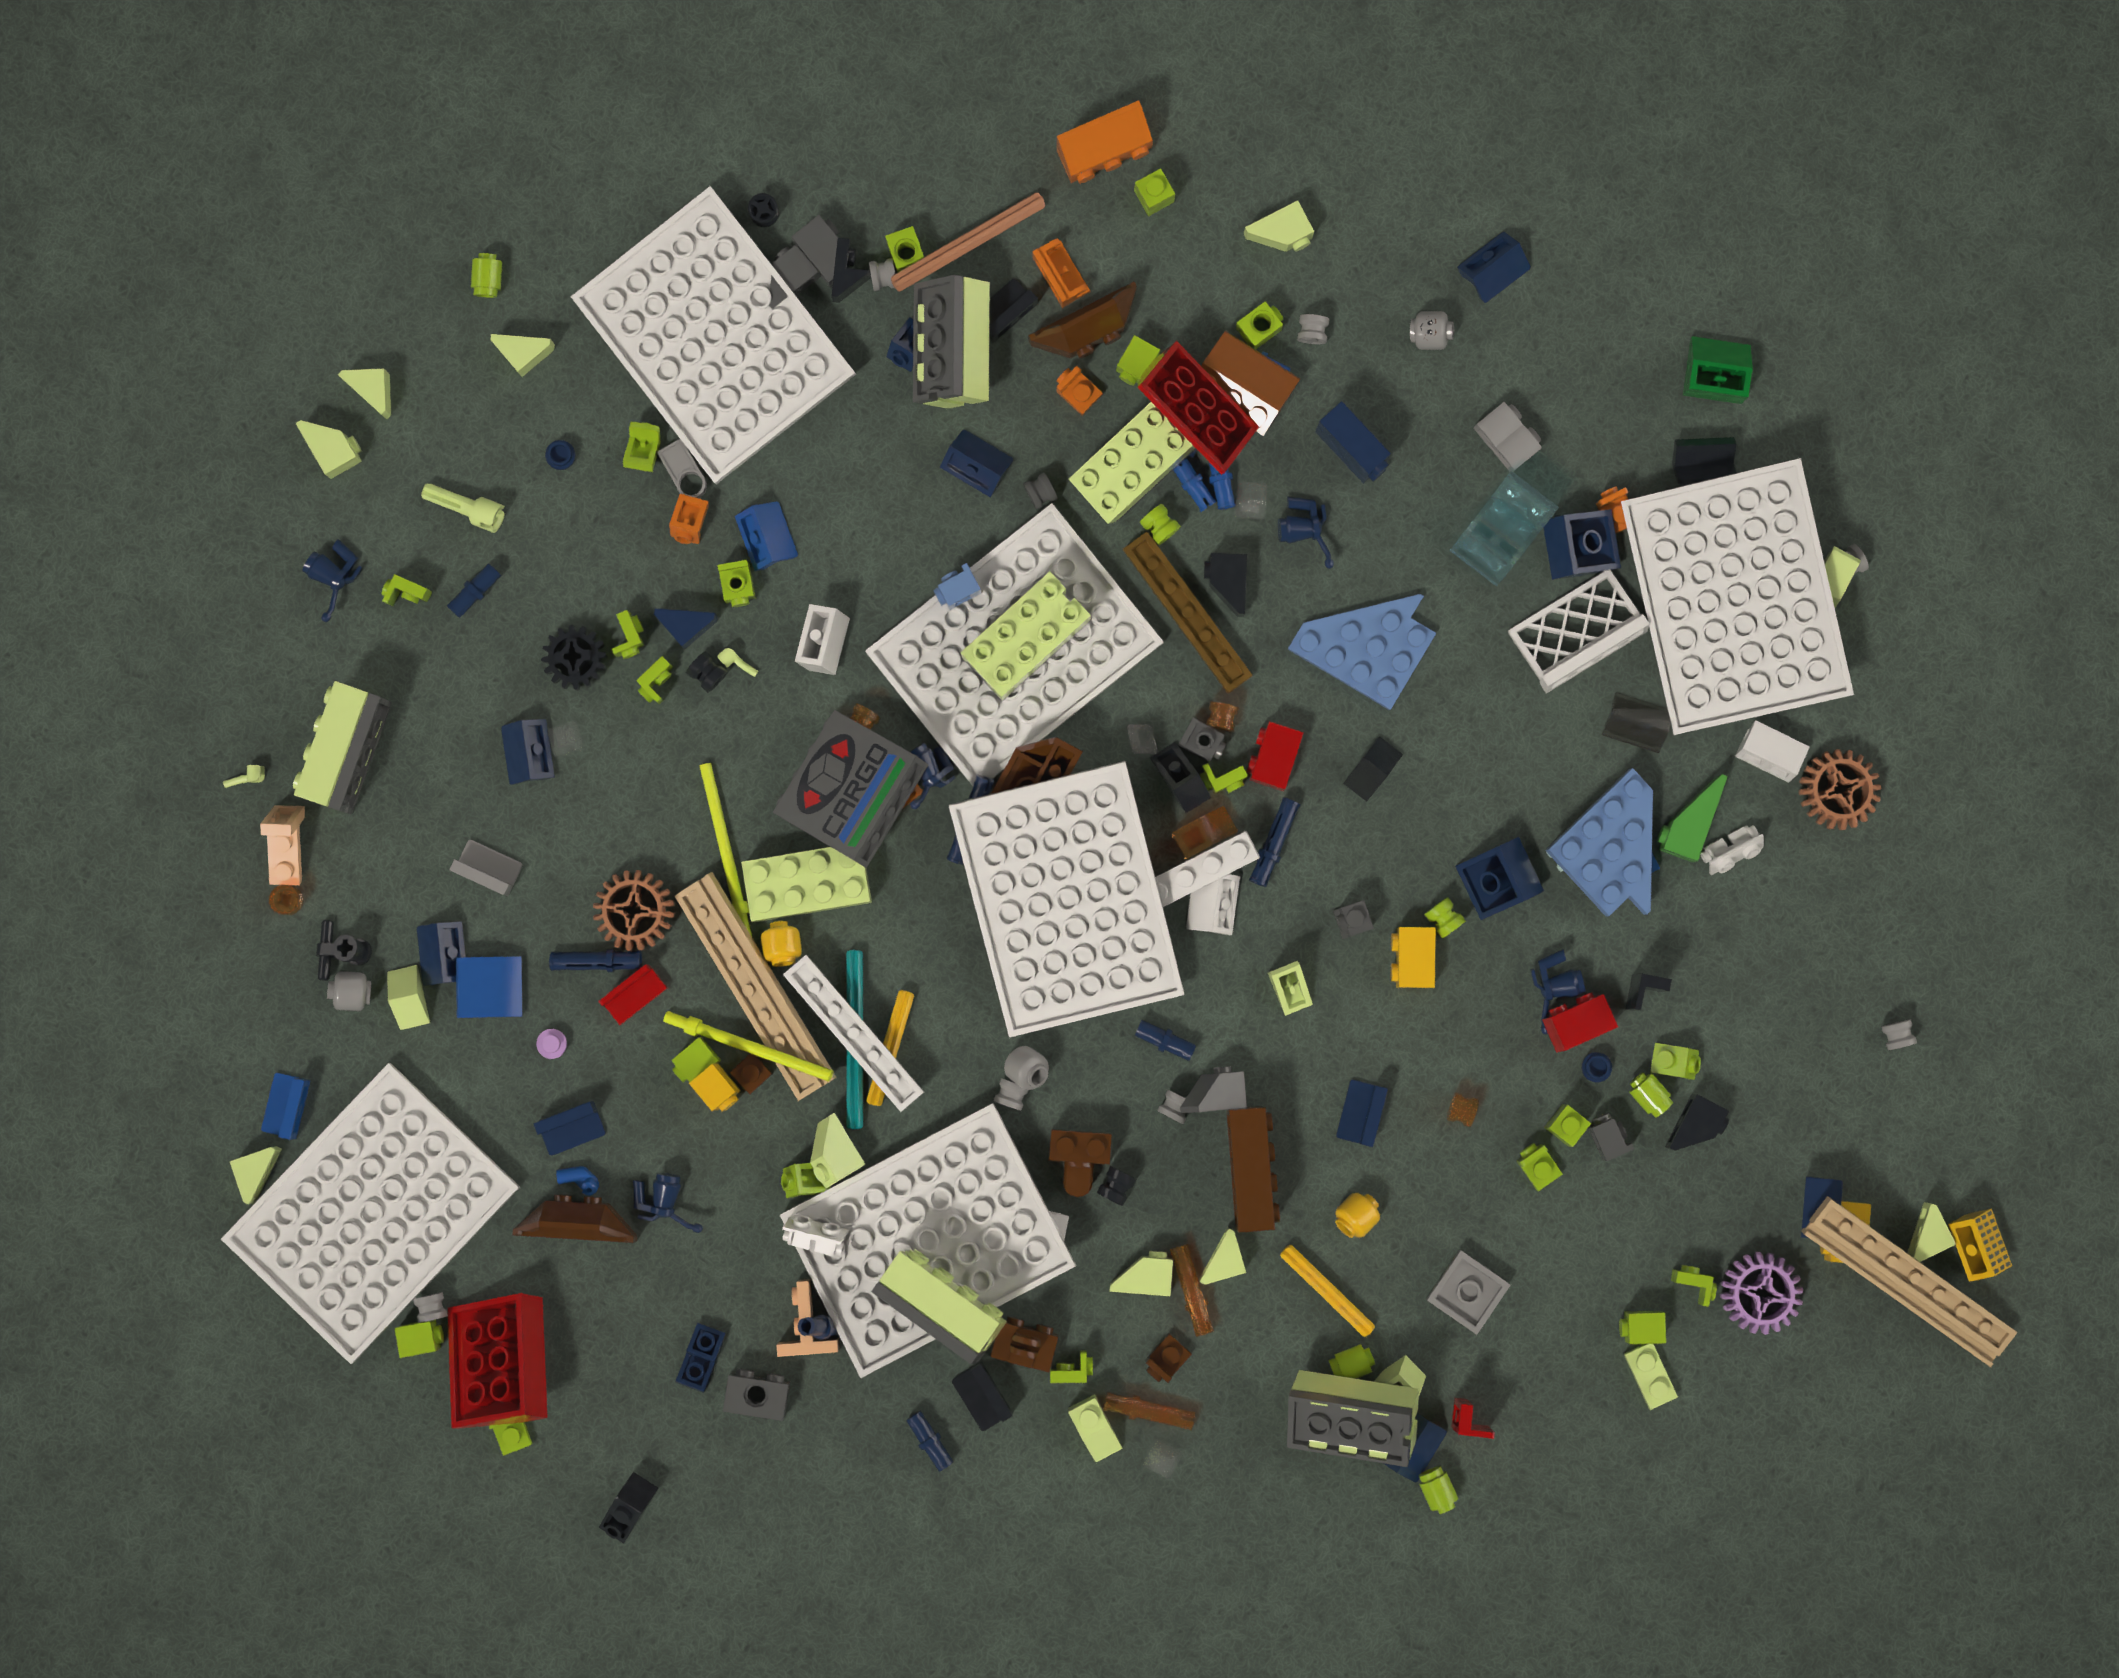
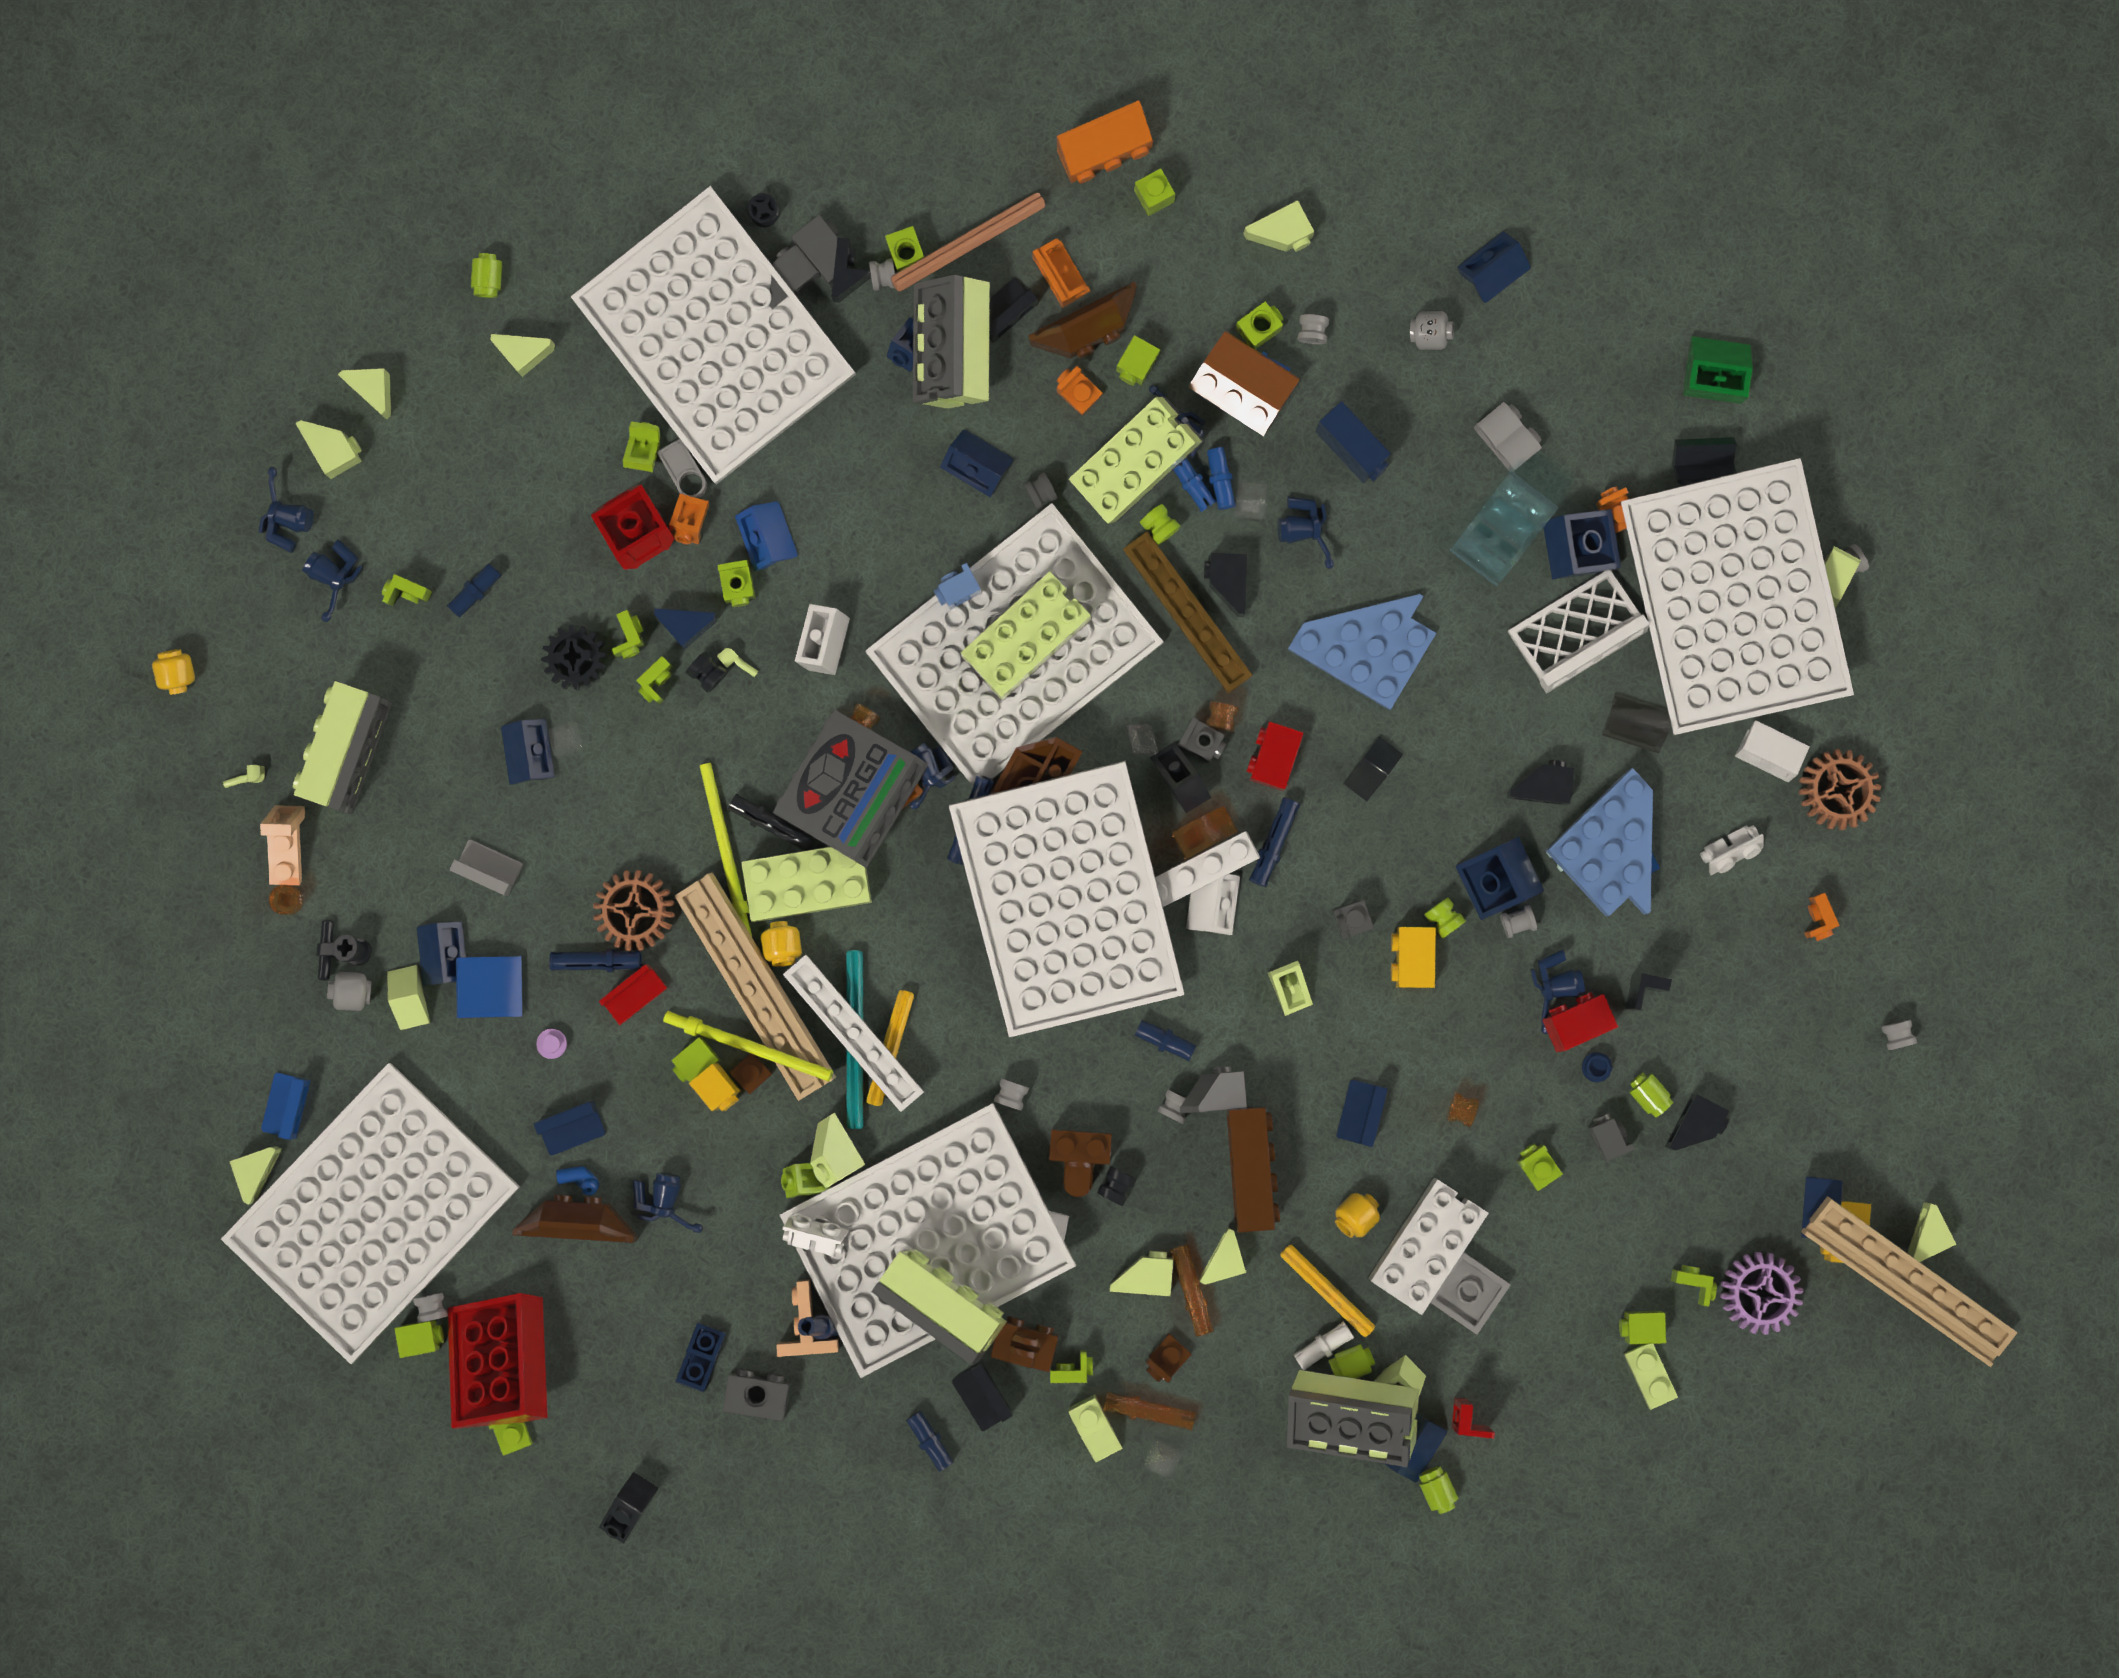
yellowish green piece [421,484,505,533] -> none
dark blue plate [545,440,576,470] -> none
light grey head [1004,1046,1049,1090] -> none
red slope [1137,340,1259,475] -> none
lime bracket [1199,763,1248,794] -> none
lime brick [1544,1104,1591,1147] -> none
lime bracket [1650,1043,1701,1080] -> none
bright green slope [1657,774,1728,862] -> none
yellow brick [1948,1209,2012,1282] -> none
none -> yellow head [152,649,195,695]
none -> dark blue piece [258,467,314,553]
none -> red slope [591,484,675,570]
none -> black pin [727,793,815,851]
none -> white pin [1293,1321,1354,1370]
none -> white piece [1367,1177,1489,1315]
none -> light grey bush [1500,904,1537,938]
none -> black slope [1507,760,1574,805]
none -> orange bracket [1804,893,1840,941]

